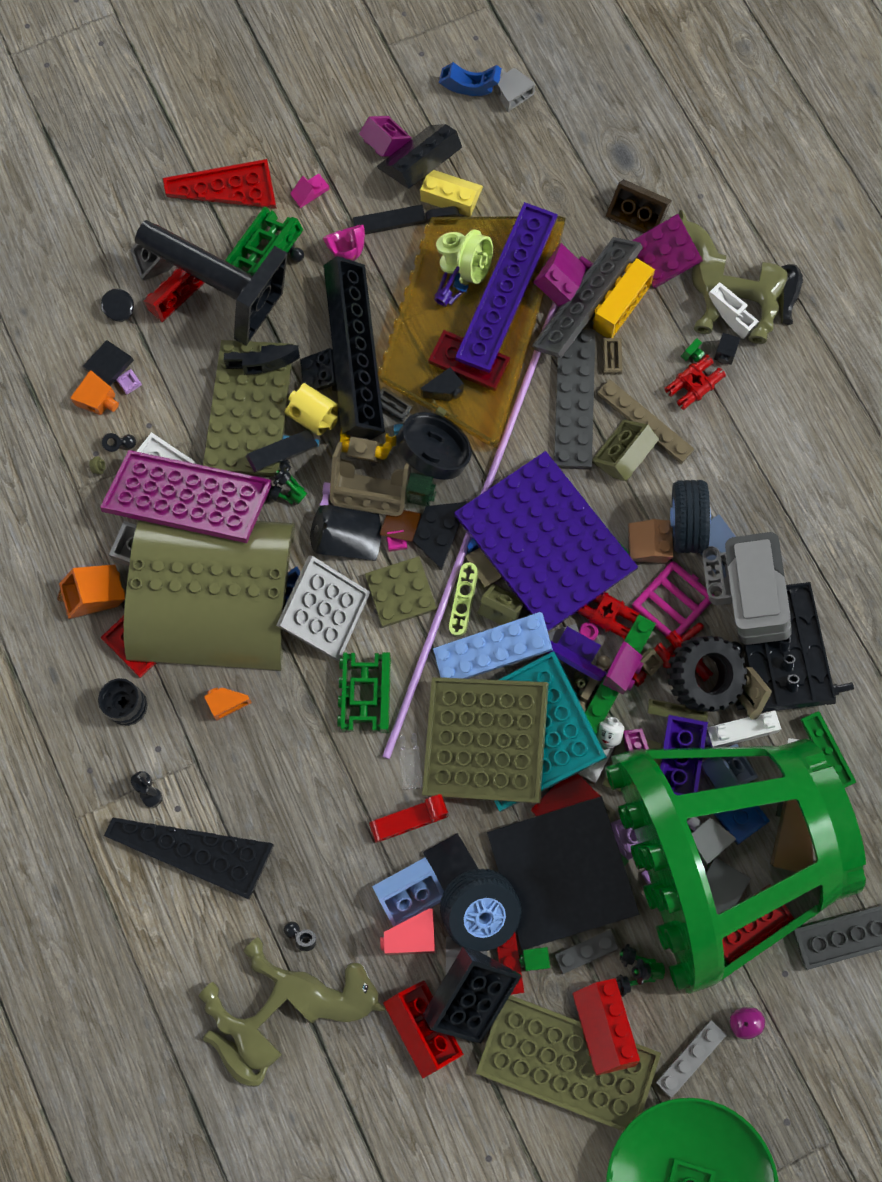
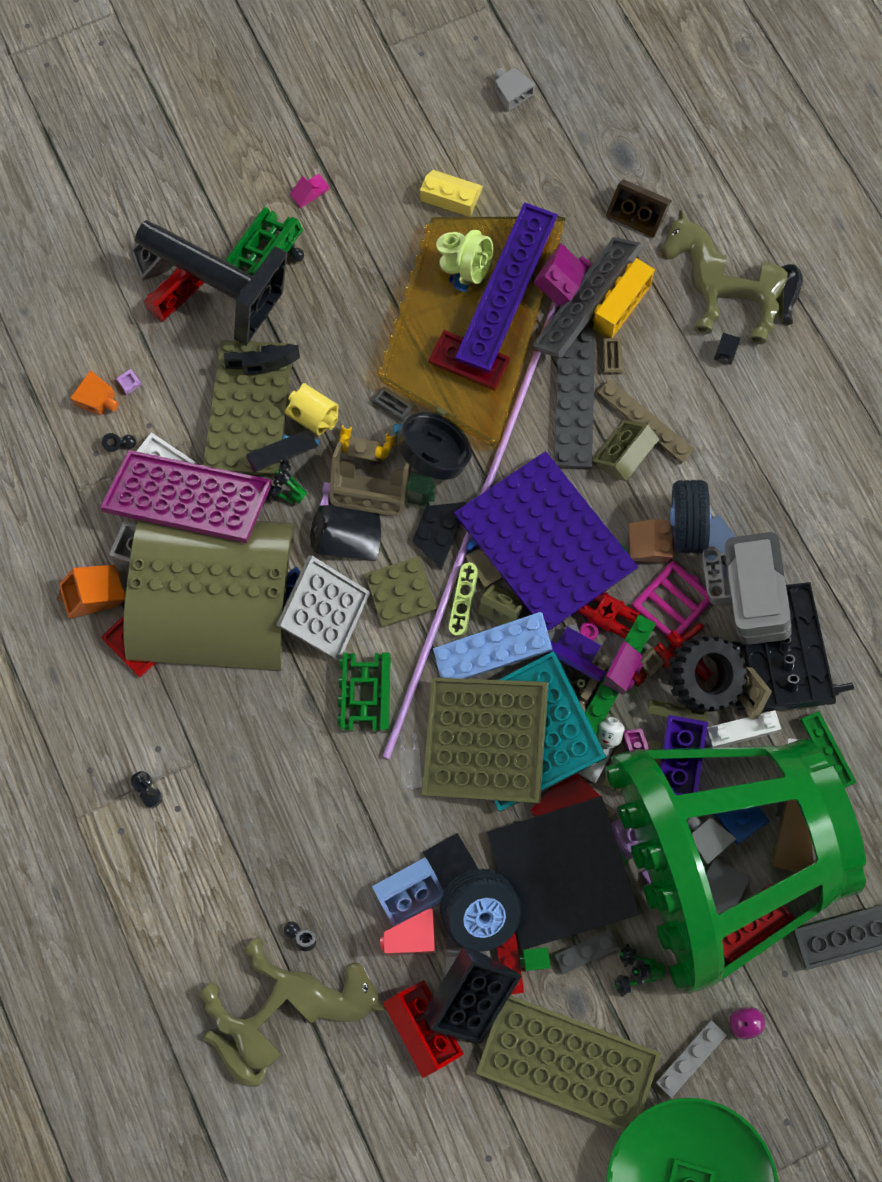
black tile [83,340,134,386] -> none
olive plate [89,456,106,475] -> none
black wheel [98,678,148,726] -> none
black piece [101,289,134,322] -> none
black wing [104,817,274,900] -> none
red wing [163,159,277,209] -> none
orange slope [204,687,252,720] -> none
black plate [300,348,337,391] -> none
dark pink hair [323,225,365,261] -> none
black brick [323,256,385,440] -> none
black tile [353,204,426,234] -> none
magenta slope [359,116,412,157] -> none
red beam [369,794,449,843] -> none
black slope [377,124,462,189] -> none
reddish brown sticker [380,510,421,542] -> none
dark pink tile [387,530,407,552] -> none
black slope [421,367,464,401] -> none
black beam [425,206,460,225] -> none
dark purple plant [434,266,469,307] -> none
blue arch [439,62,502,96] -> none
red slope [572,978,640,1076] -> none
magenta plate [632,214,703,288] -> none
red pin [664,354,726,410] -> none
green tile [681,338,705,362] -> none
sand blue slope [702,744,758,789] -> none
white slope [709,282,759,339] -> none

